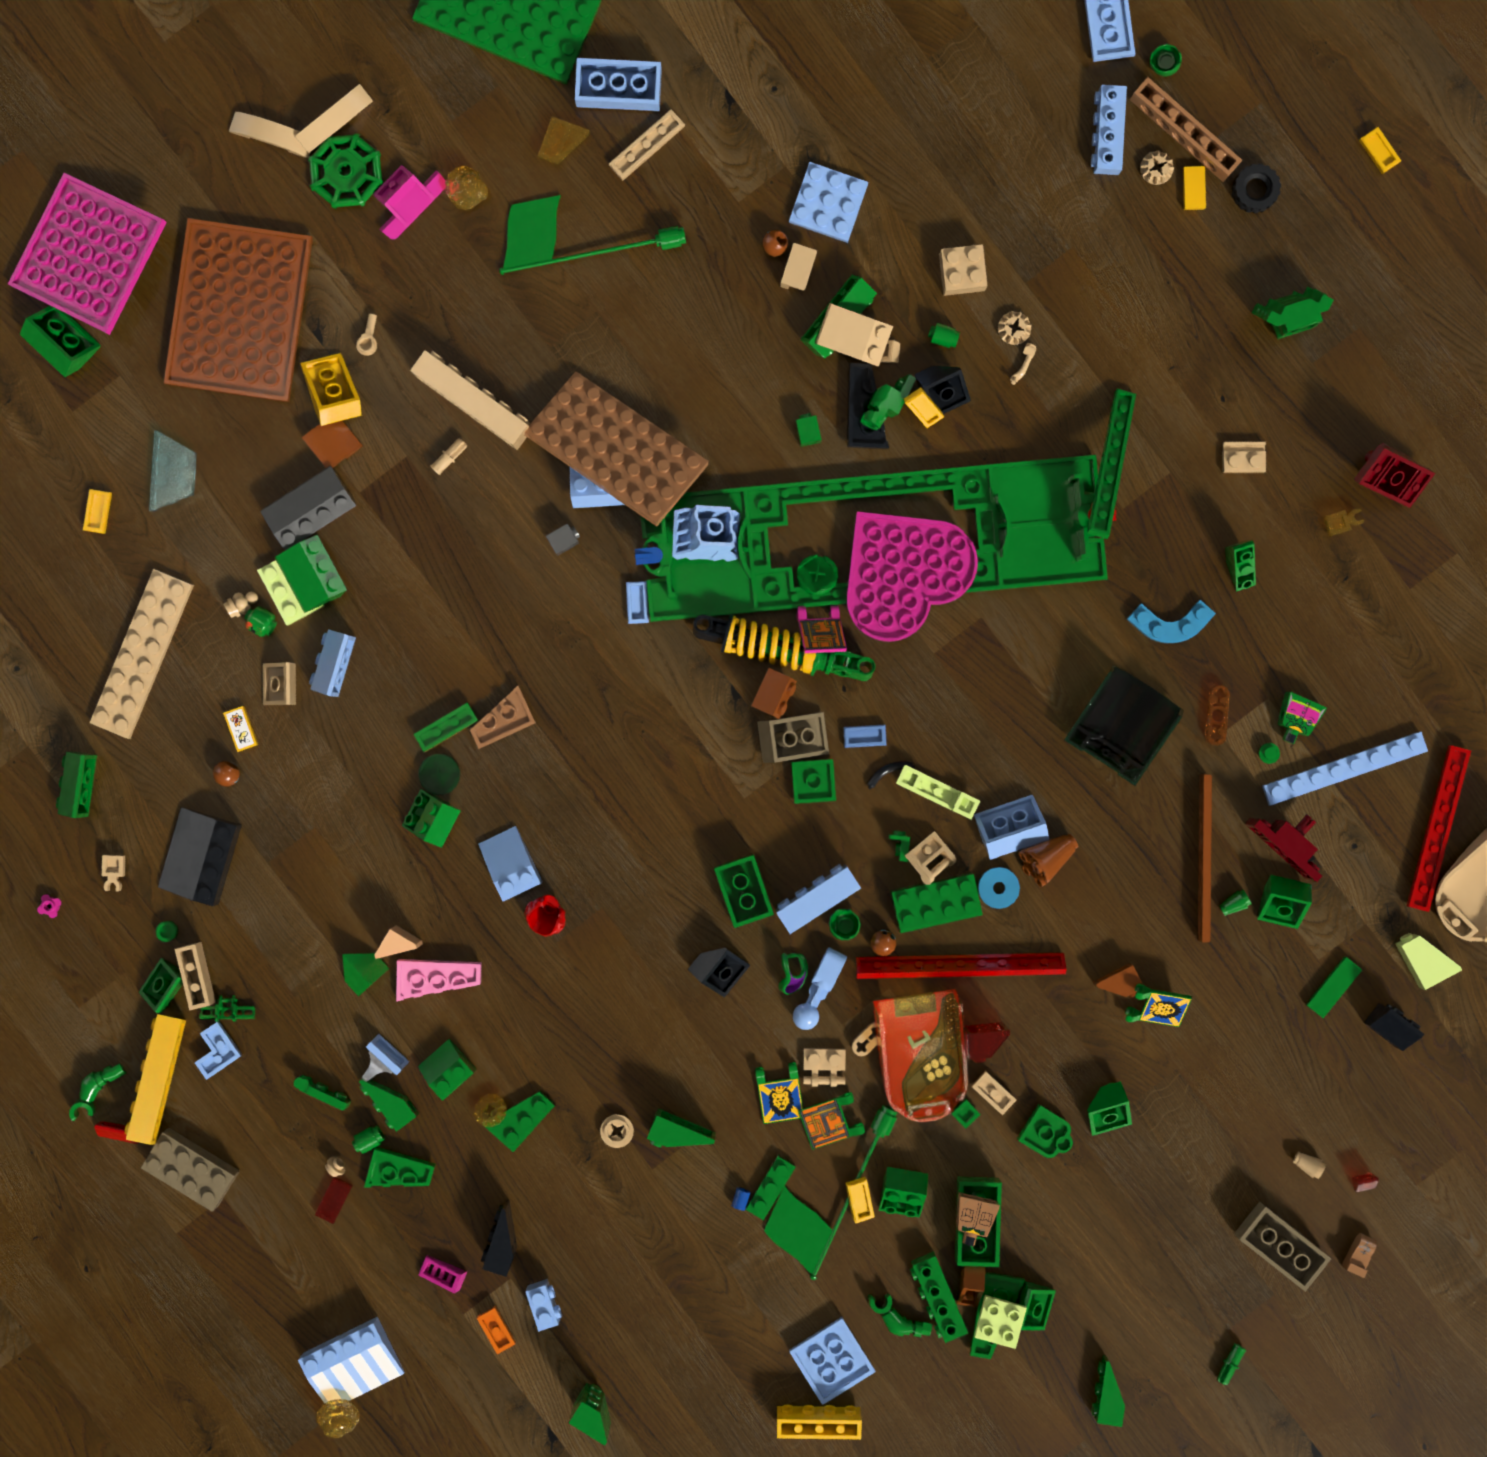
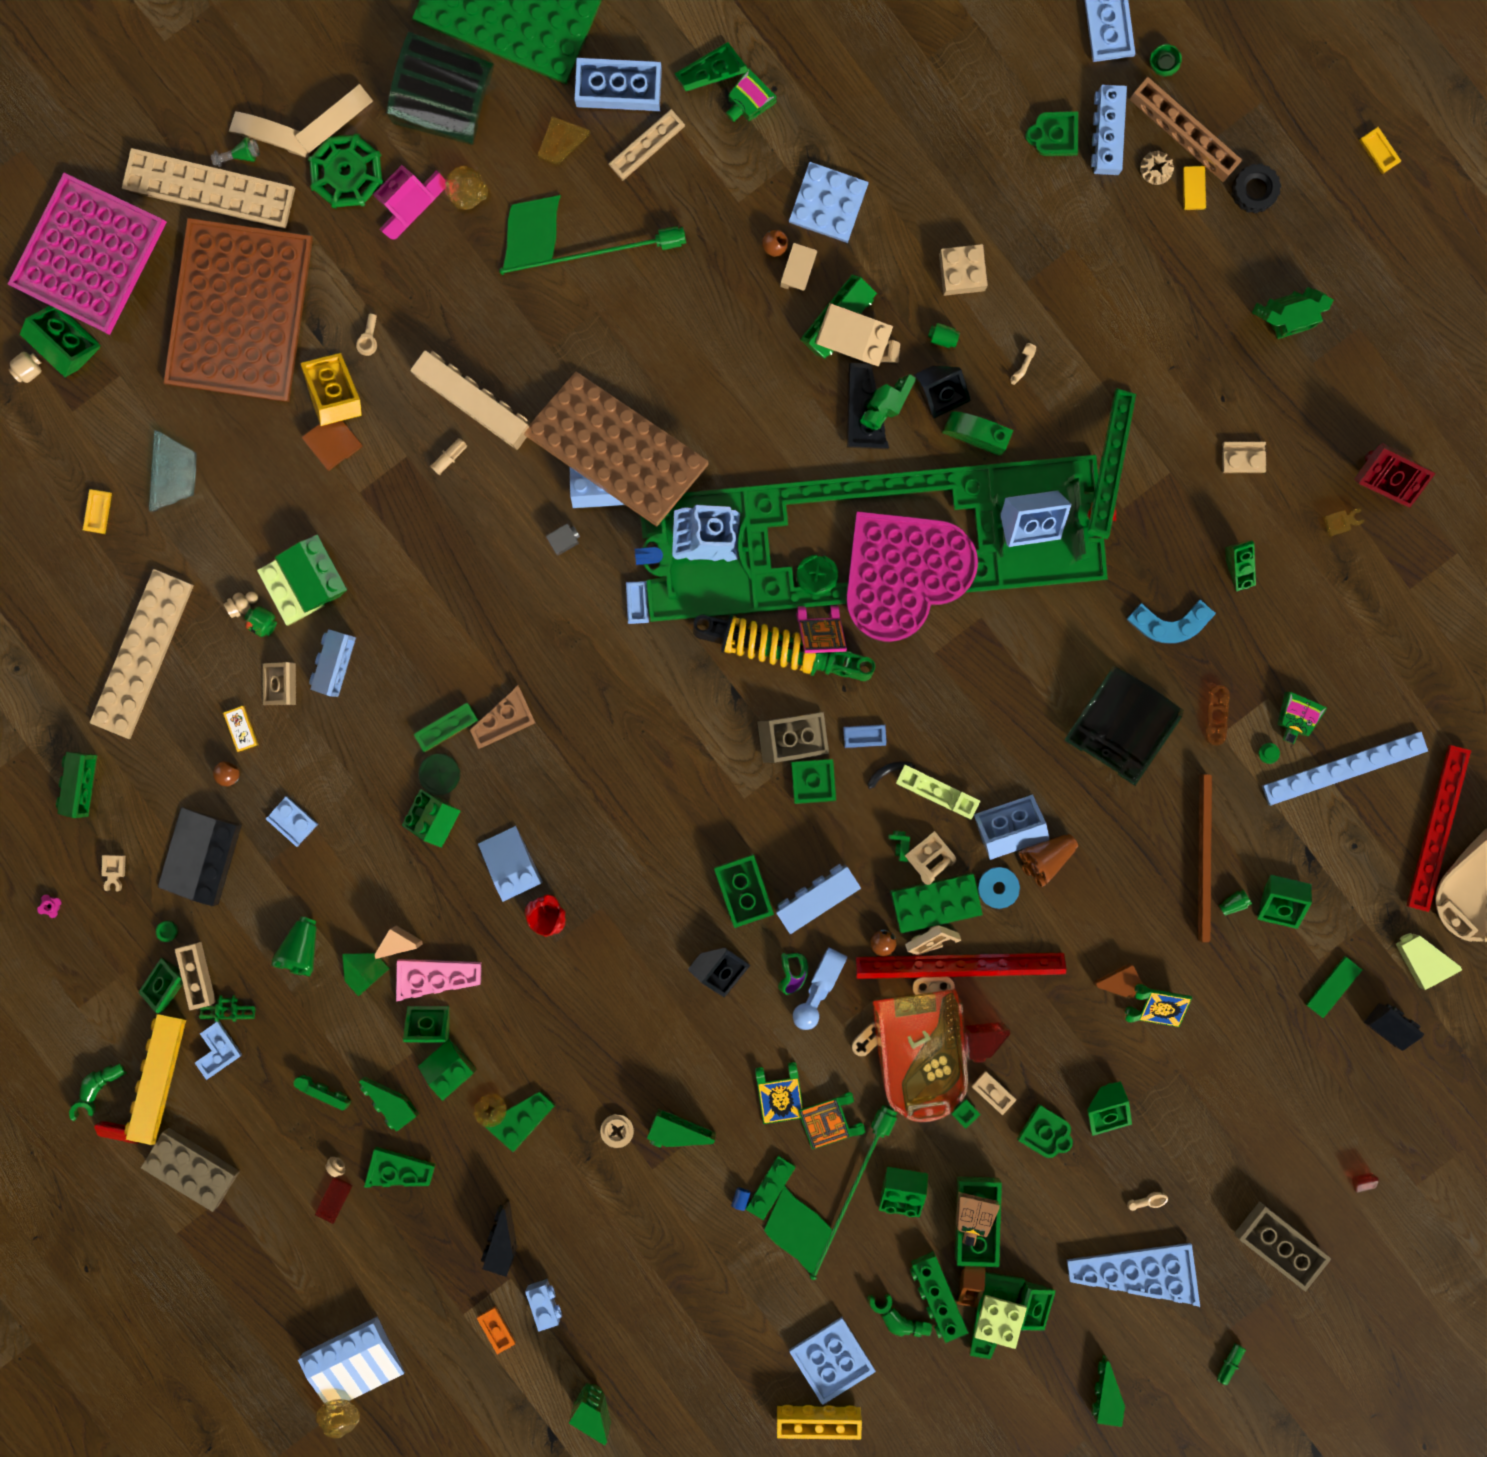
dark grey slope [260,465,356,551] -> none
green brick [352,1125,385,1154] -> none
light blue piece [362,1034,409,1082] -> none
dark pink slope [418,1255,467,1293] -> none
dark orange slope [751,668,797,719] -> none
green brick [795,413,822,447] -> none
tan plate [803,1048,846,1087] -> none
green hair [828,909,861,940] -> none
yellow tile [845,1177,875,1224] -> none
yellow tile [904,387,944,428] -> none
tan gear [998,311,1031,345] -> none
dark red brick [1245,814,1322,882] -> none
tan cone [1292,1151,1326,1179] -> none
medium nougat leg [1342,1233,1377,1278] -> none
none -> tan head [9,352,42,383]
none -> tan plate [122,148,295,229]
none -> piece [211,137,260,167]
none -> light blue plate [266,796,318,847]
none -> green cone [271,916,317,977]
none -> windscreen [387,31,494,145]
none -> green slope [403,1006,449,1042]
none -> green wing [675,42,749,91]
none -> green torso [726,68,777,122]
none -> tan wing [905,925,961,955]
none -> tan plate [912,977,955,998]
none -> green brick [942,411,1014,456]
none -> light blue slope [1001,490,1071,547]
none -> green plate [1025,112,1078,156]
none -> light blue wing [1066,1243,1200,1307]
none -> tan piece [1127,1192,1168,1211]

